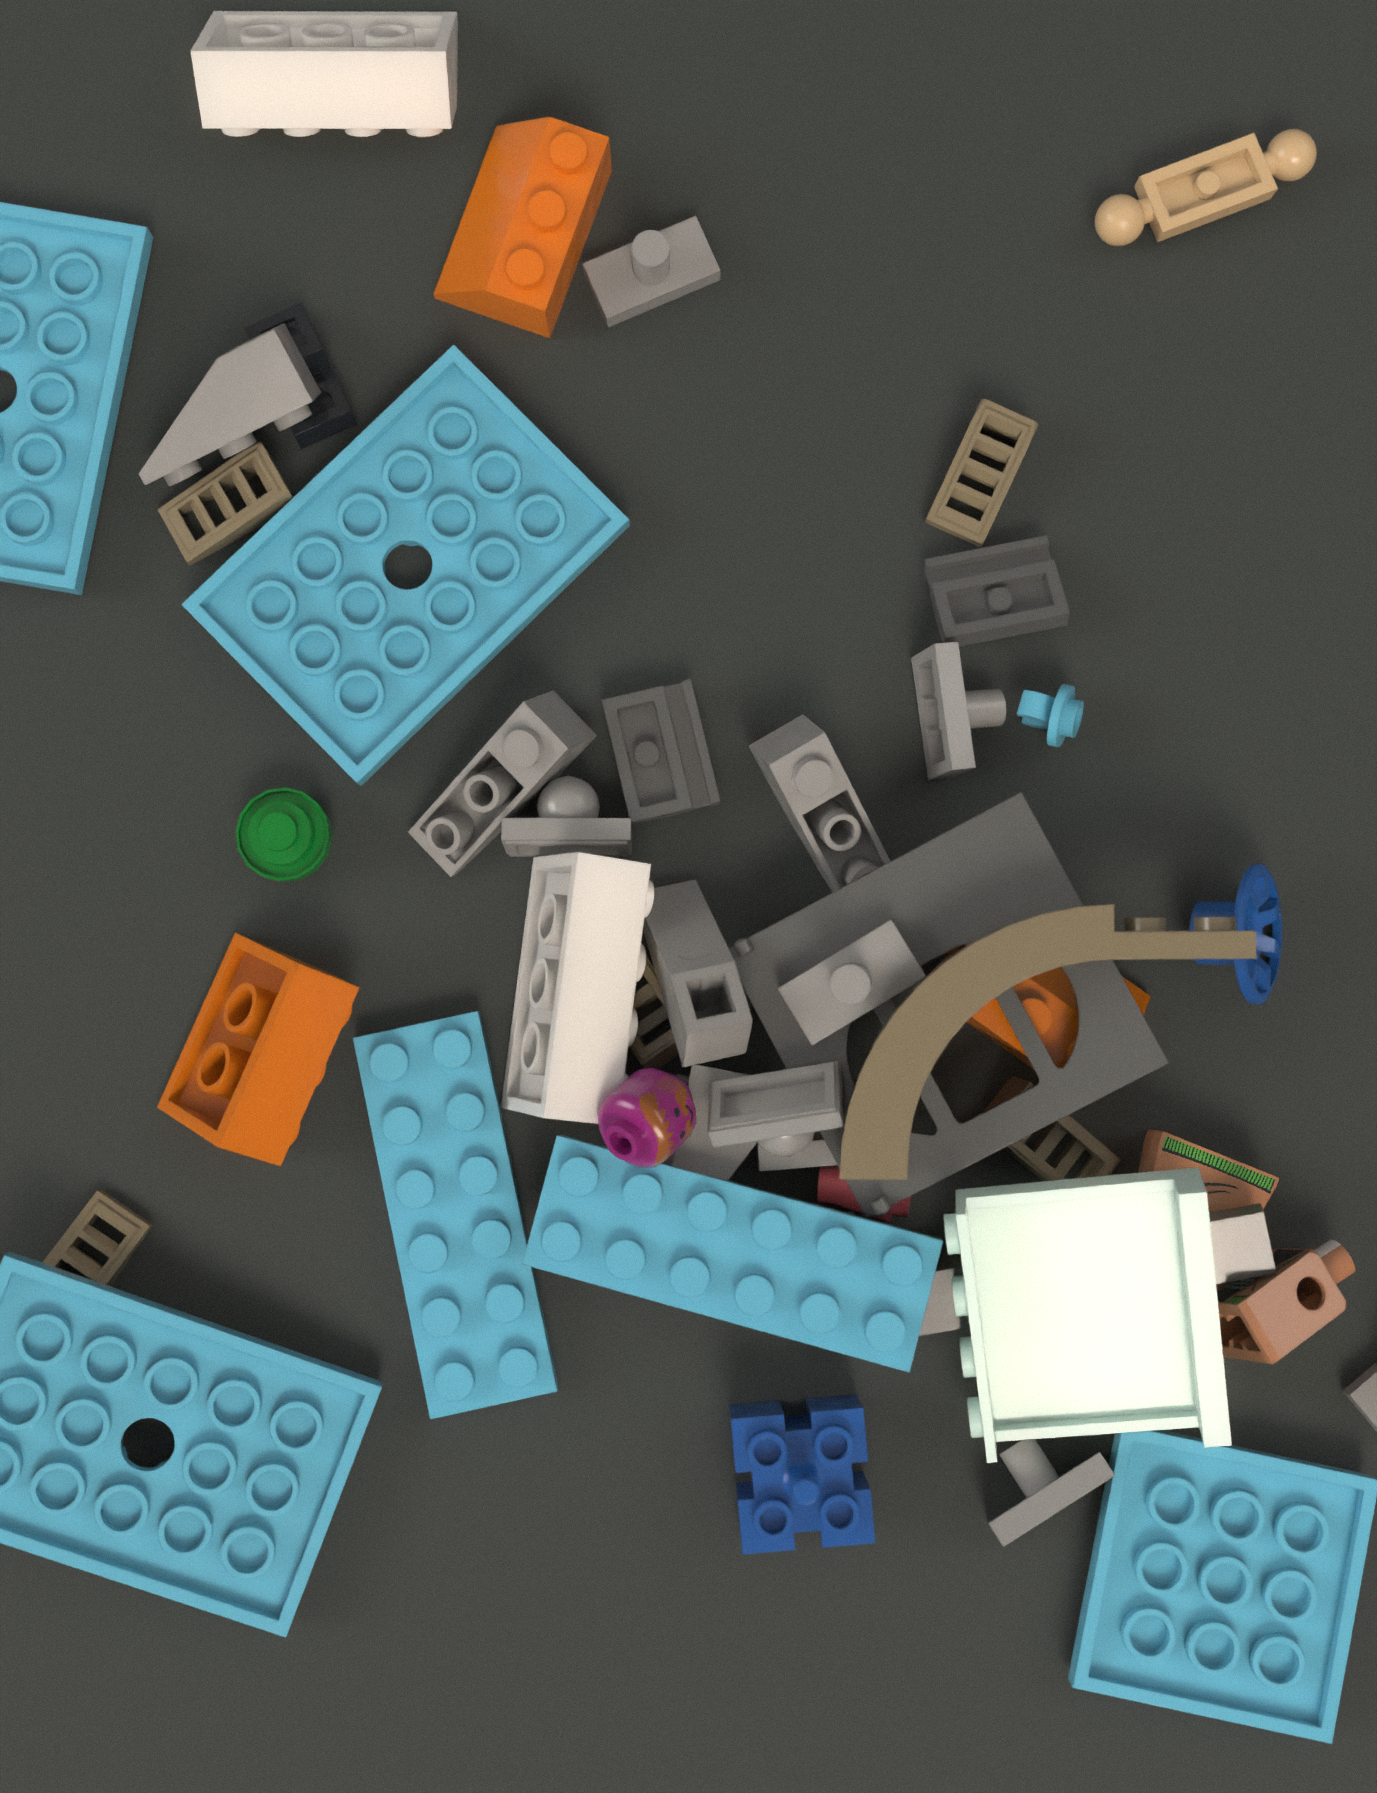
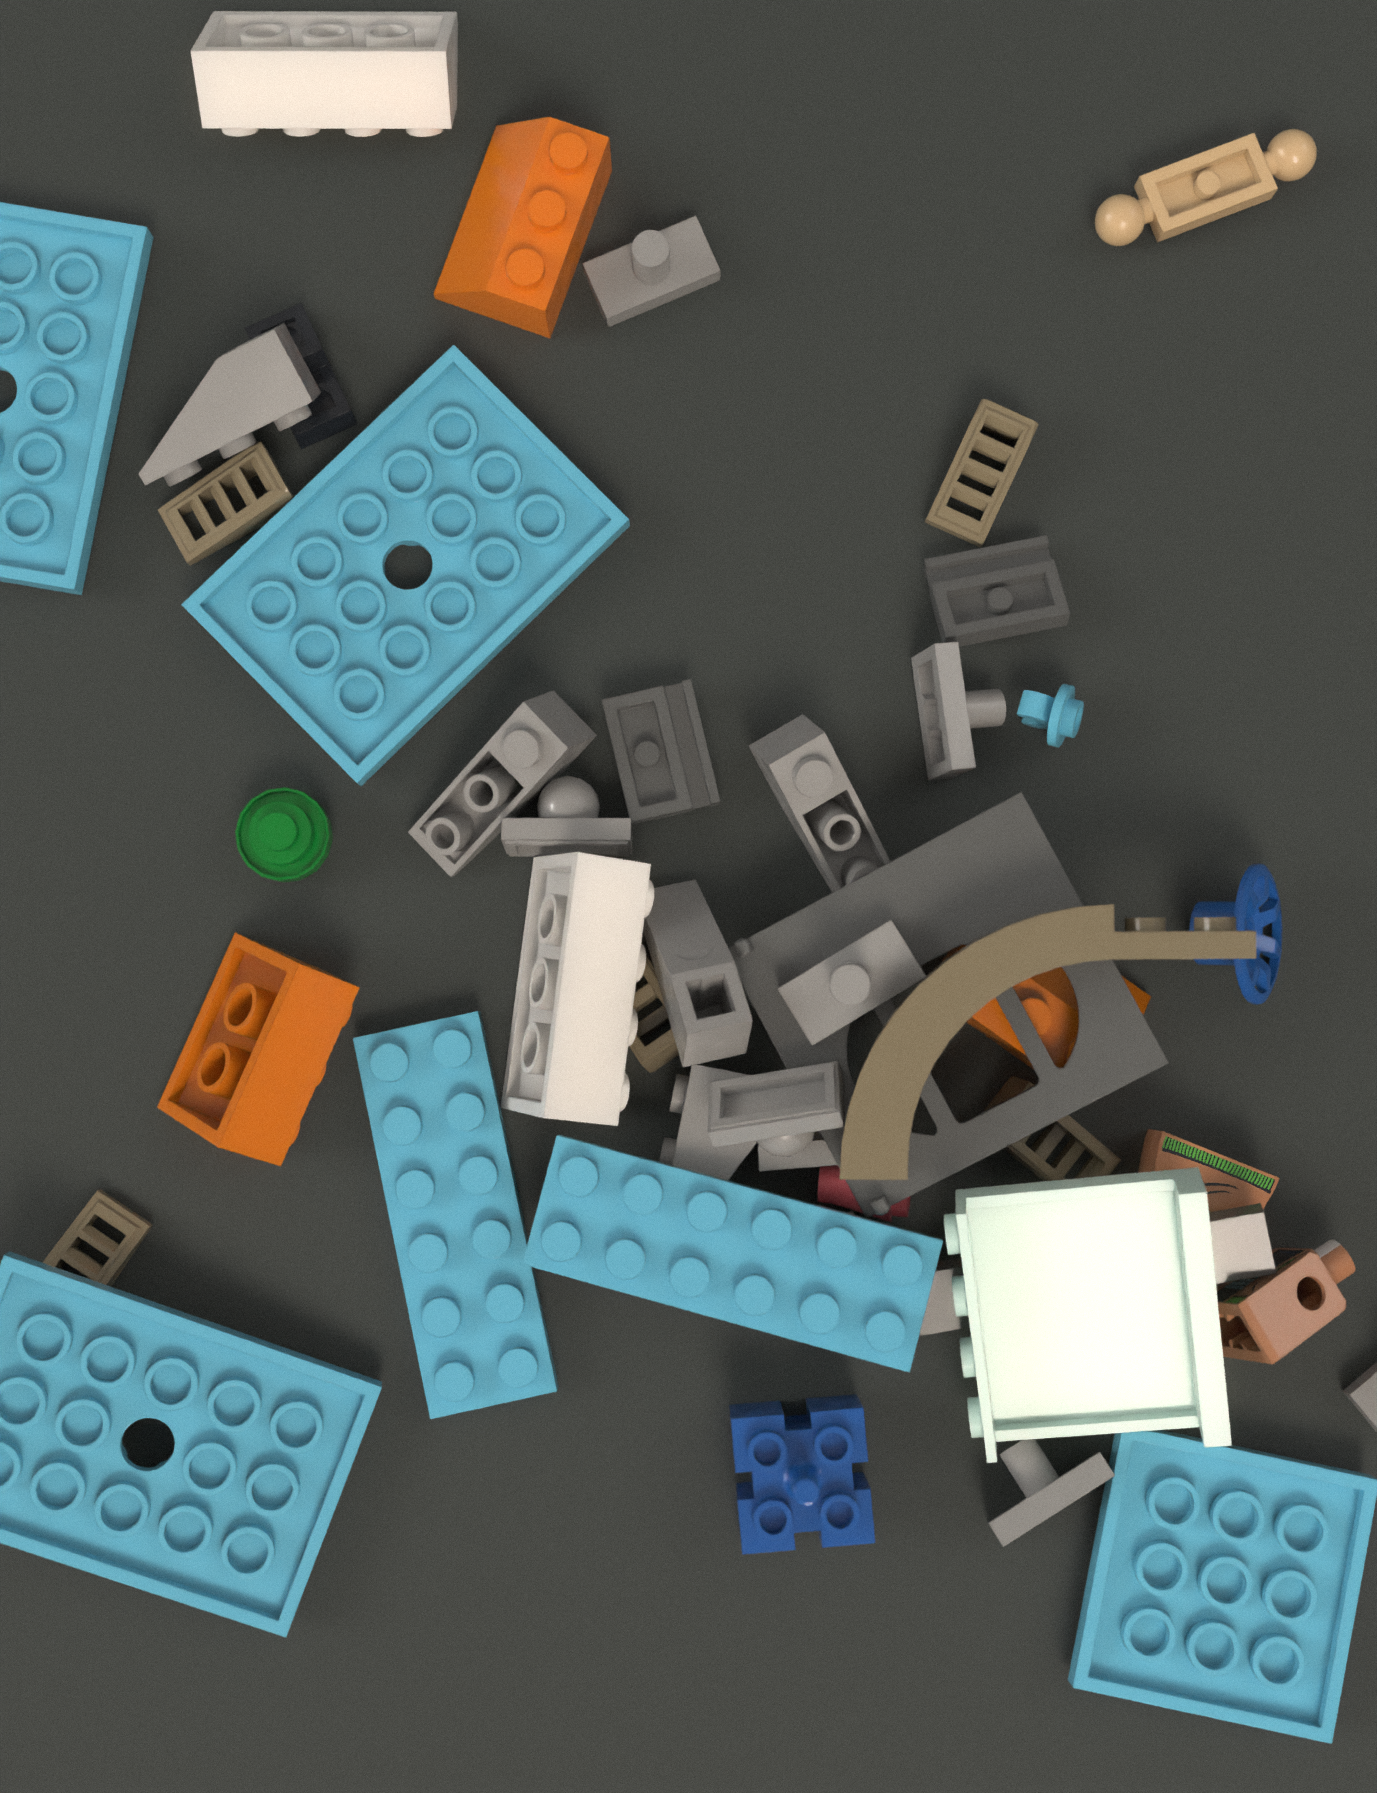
magenta head [598,1068,697,1168] -> none

